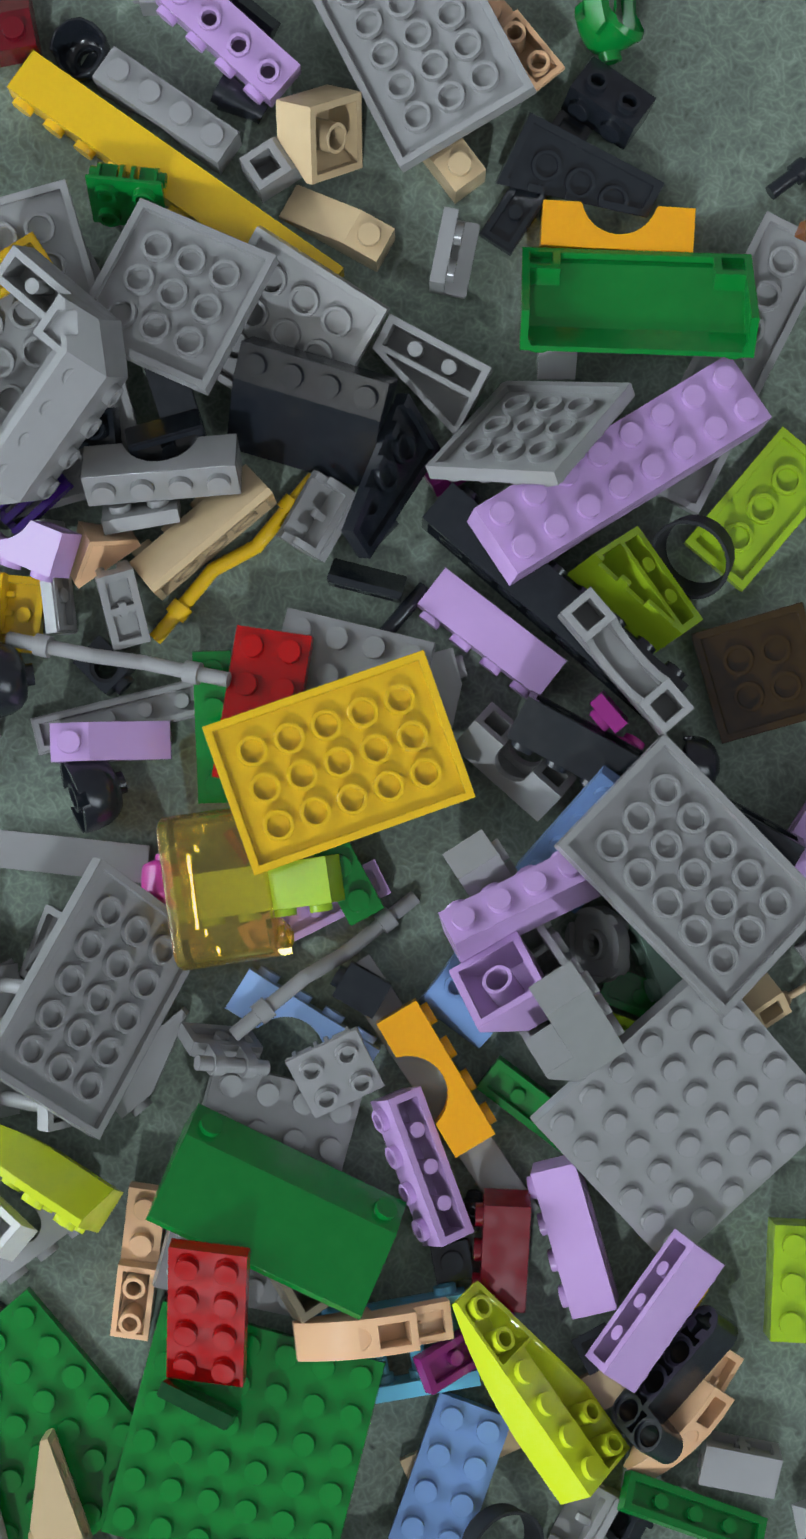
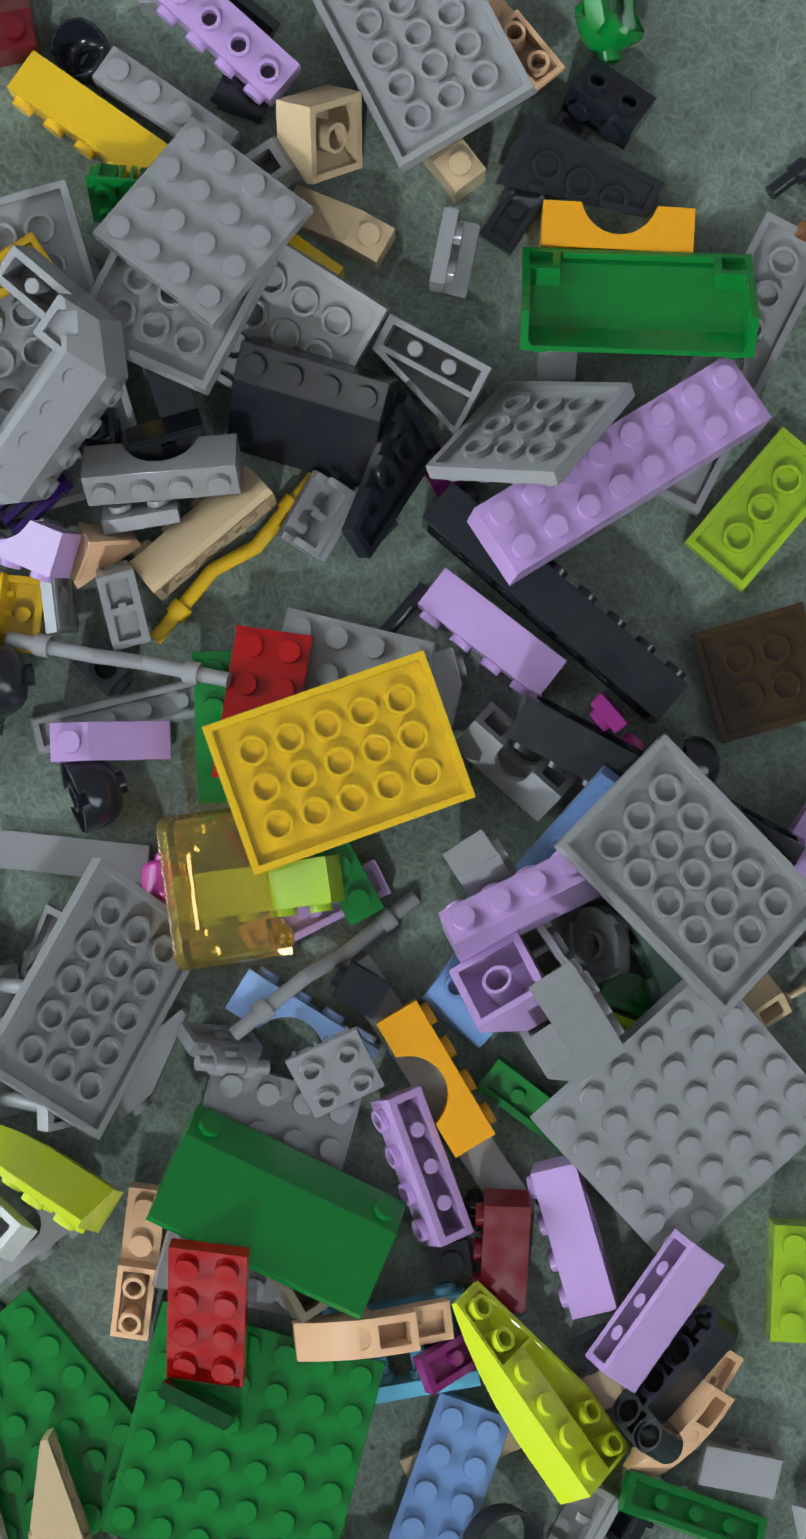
black slope [327,558,407,603] -> none
light grey arch [557,587,694,736] -> none
lime wedge [568,526,703,653] -> none
black tyre [651,515,735,599] -> none
none -> light grey plate [93,116,313,330]

